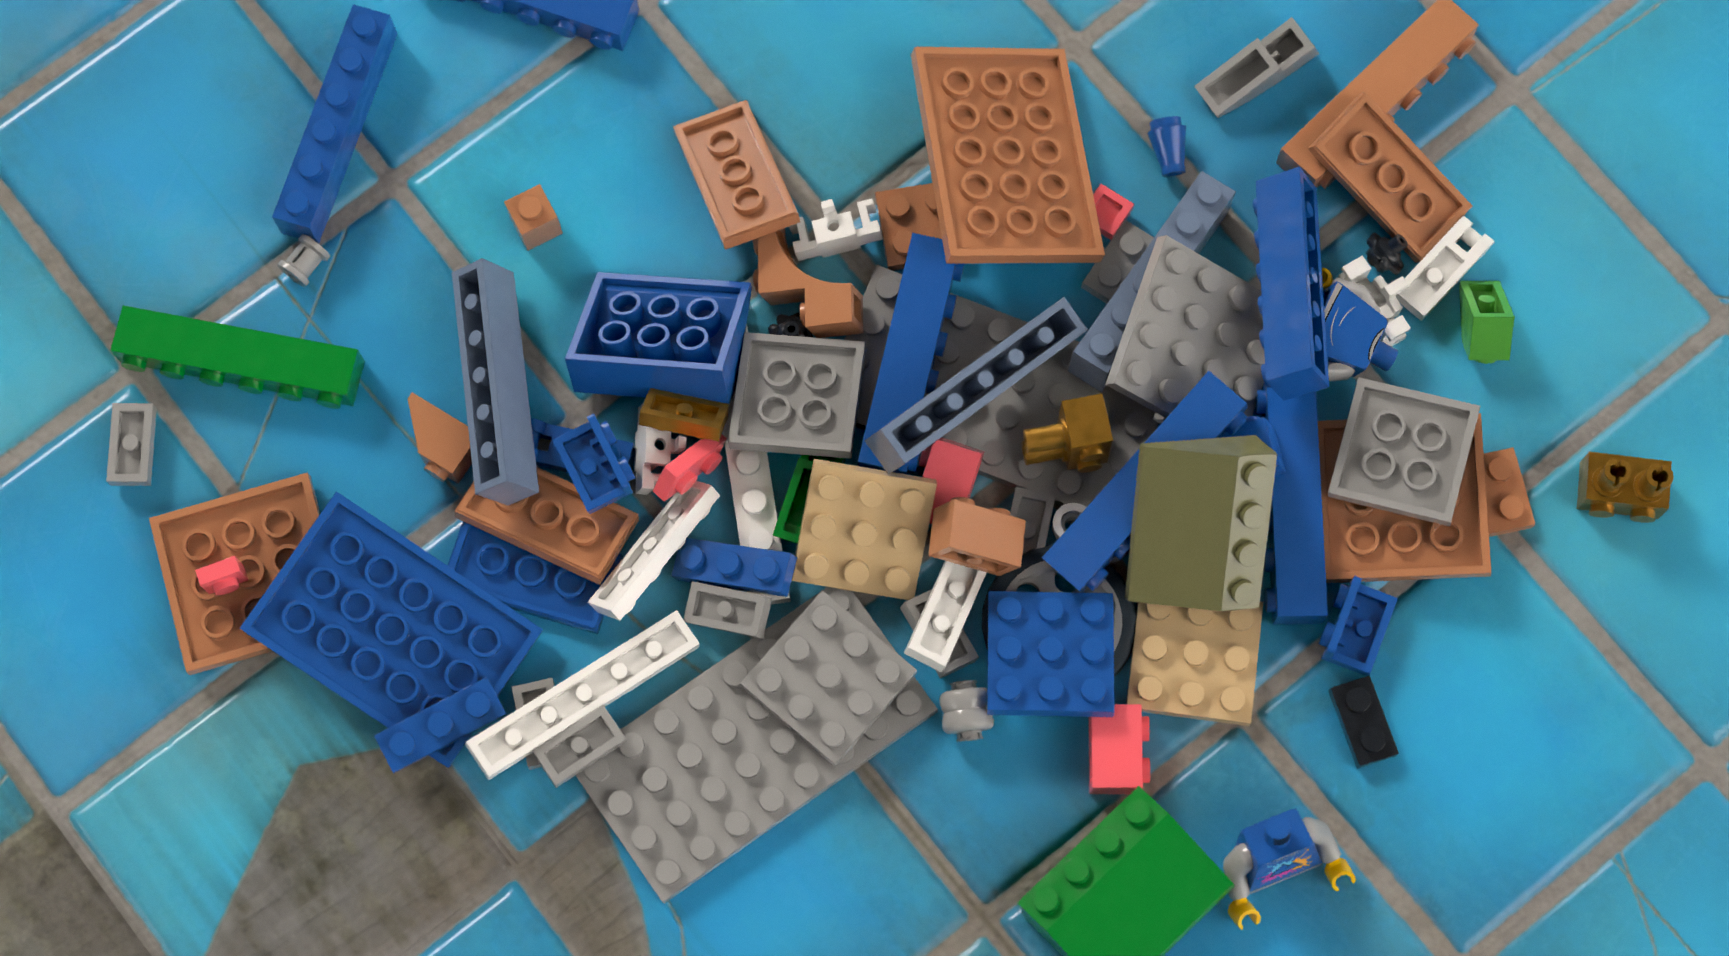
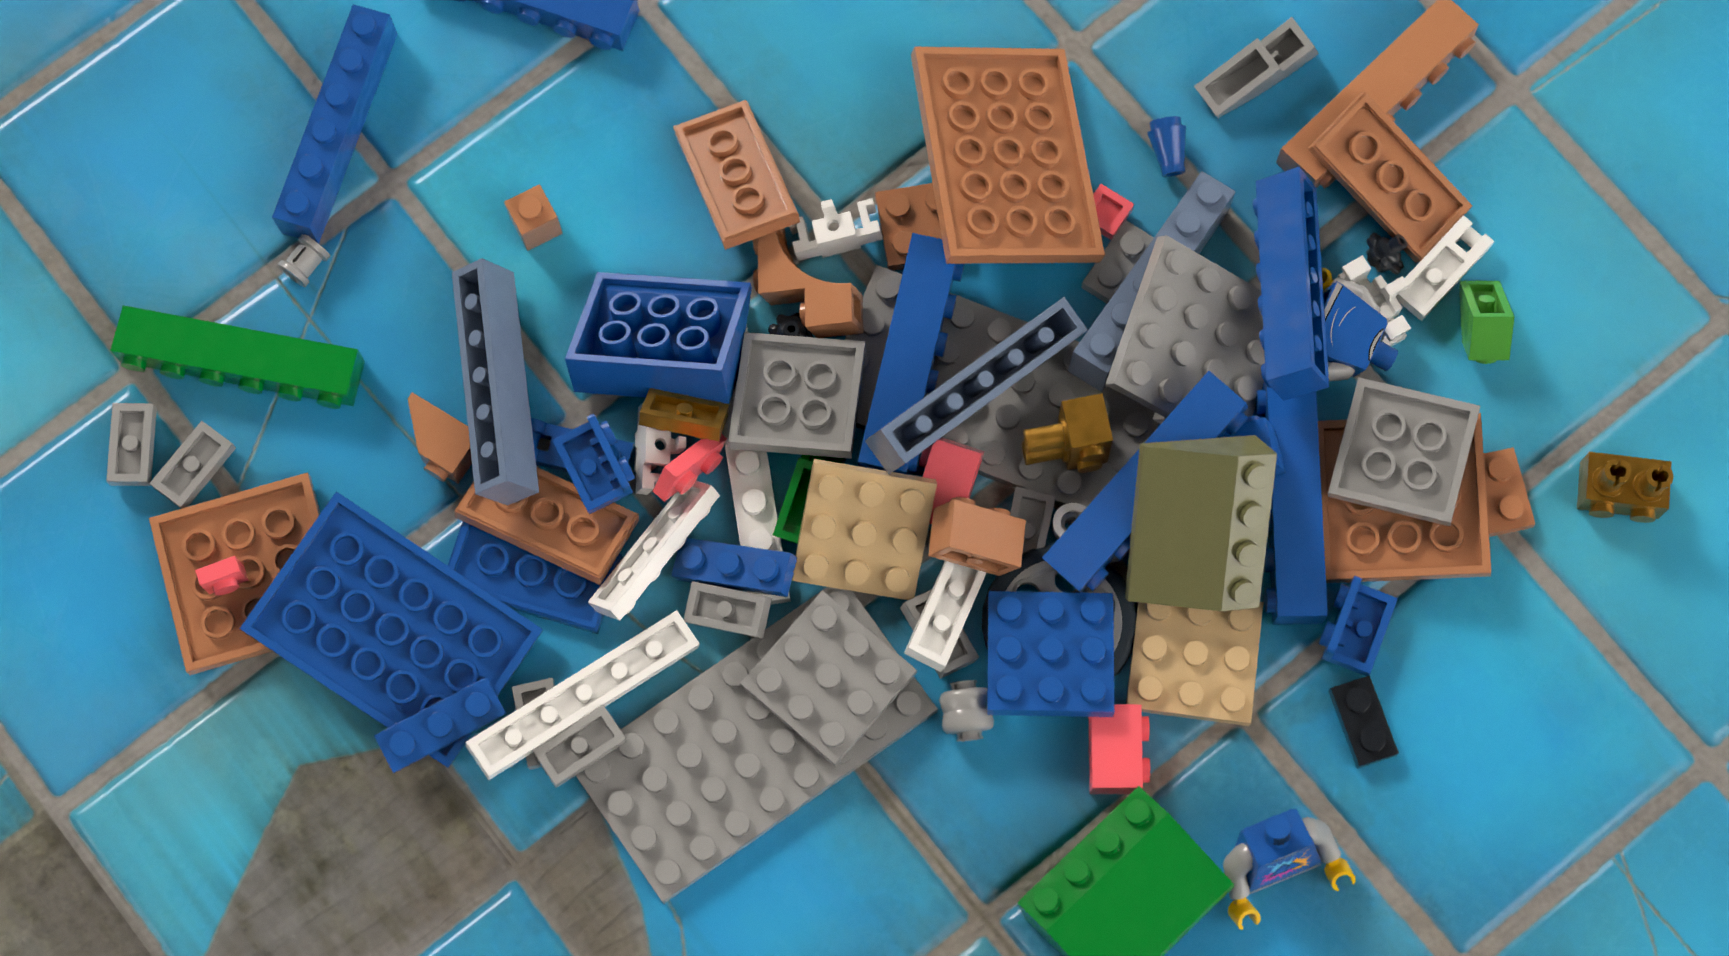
none -> light grey plate [149,421,236,509]

